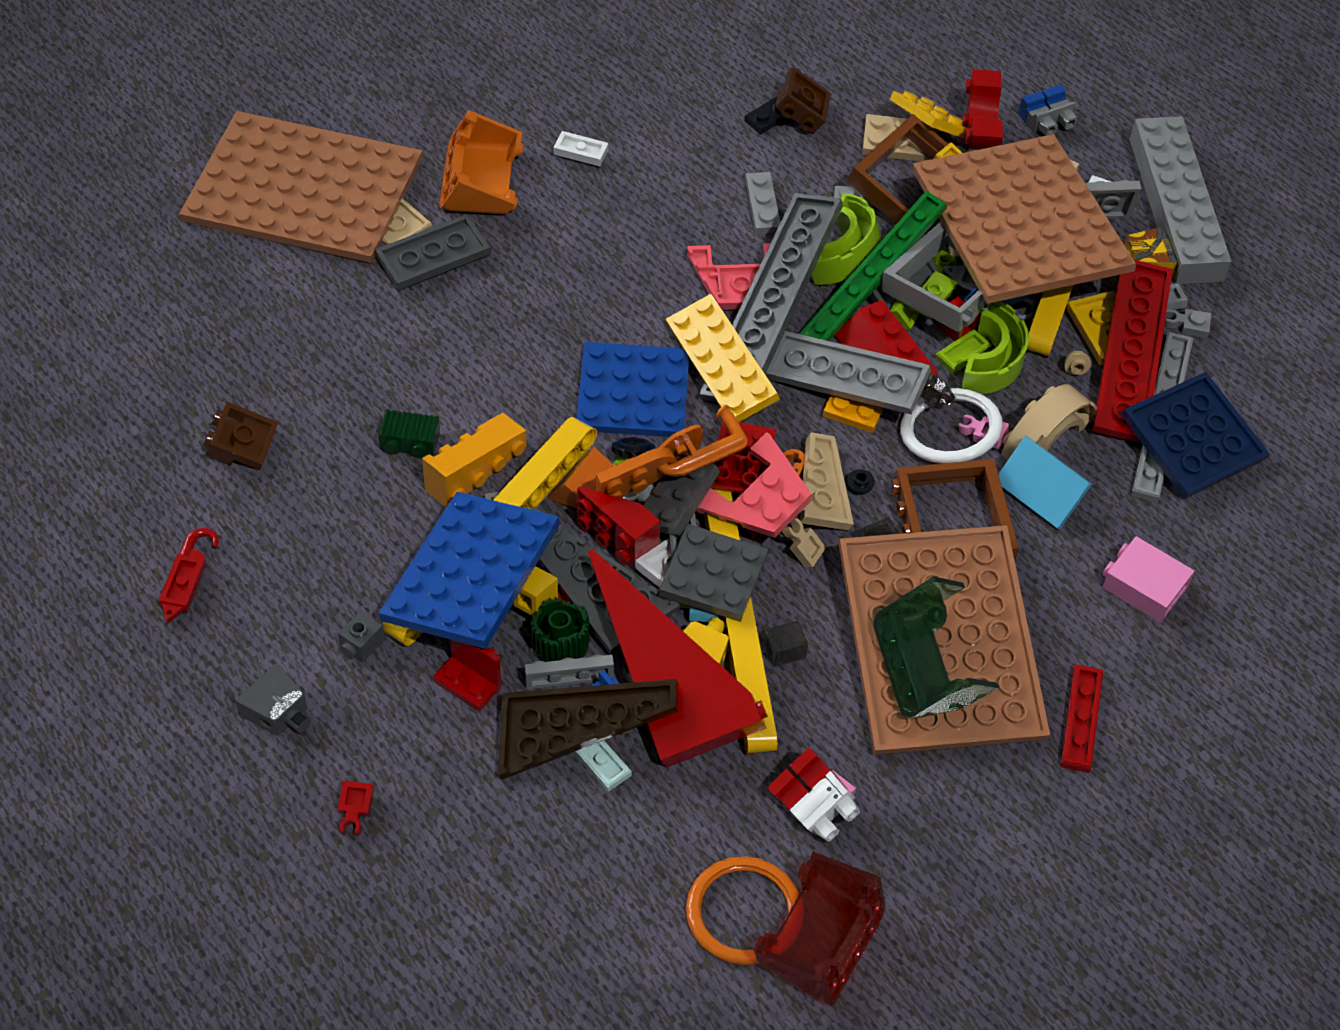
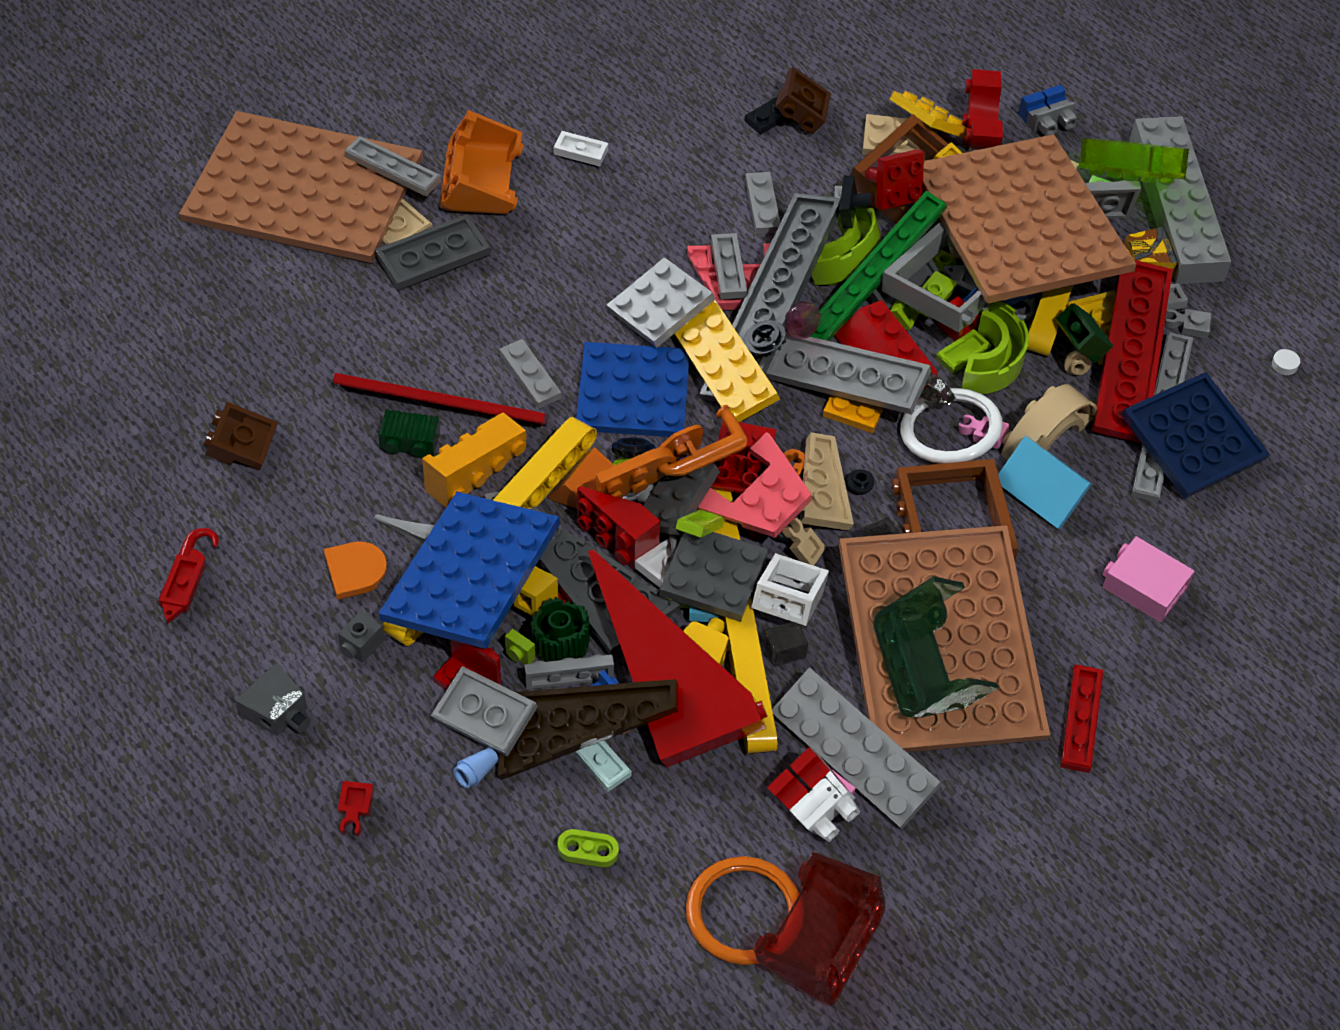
none -> orange tile [324,542,387,600]
none -> red tile [333,373,549,425]
none -> light grey tile [344,136,441,197]
none -> light grey piece [374,514,435,546]
none -> light grey tile [431,666,538,756]
none -> light blue cone [454,747,498,788]
none -> light grey plate [499,339,561,409]
none -> lime plate [505,628,535,664]
none -> lime plate [558,829,619,868]
none -> light grey plate [607,257,715,348]
none -> lime tile [676,509,725,538]
none -> light grey plate [711,233,747,299]
none -> black gear [744,320,787,357]
none -> white window [751,553,829,626]
none -> light grey plate [772,667,942,829]
none -> clear pink head [785,301,821,339]
none -> black tile [839,175,874,229]
none -> red plate [865,149,925,210]
none -> dark green brick [1056,303,1113,363]
none -> clear neon green brick [1079,138,1189,184]
none -> white tile [1272,349,1300,375]

